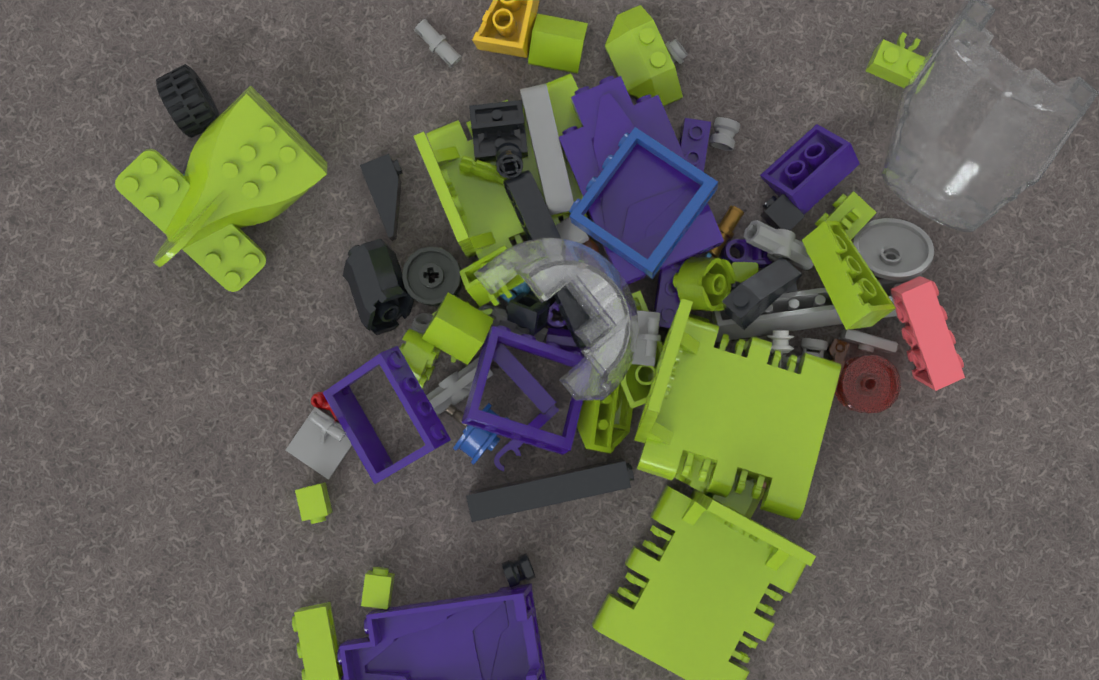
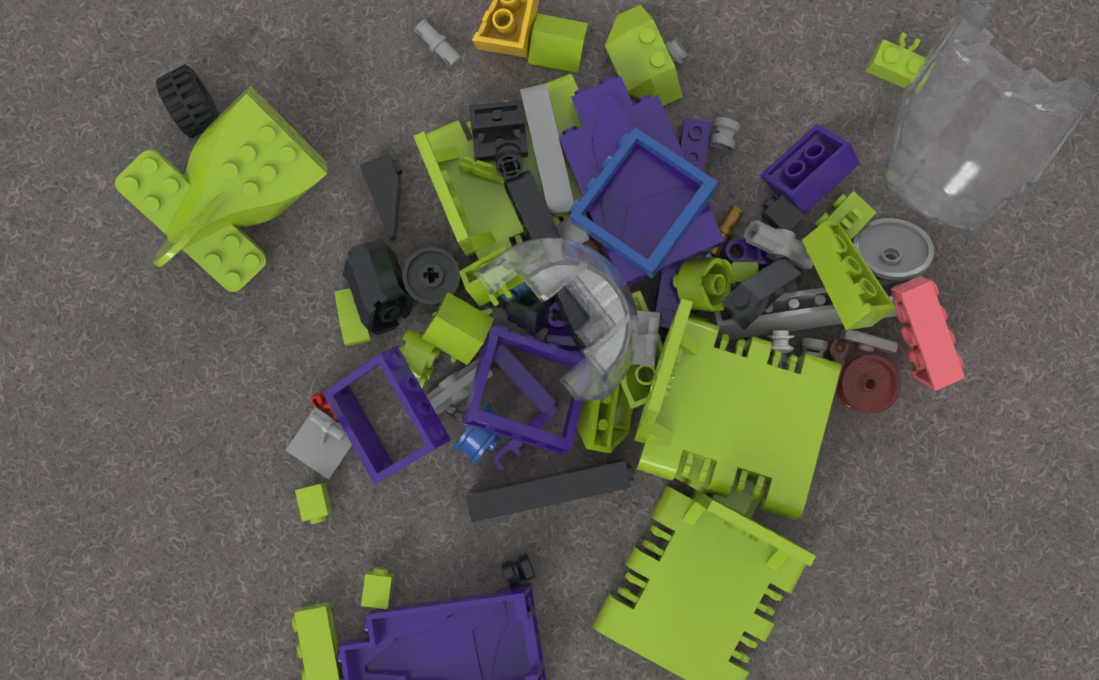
none -> lime slope [335,288,371,346]

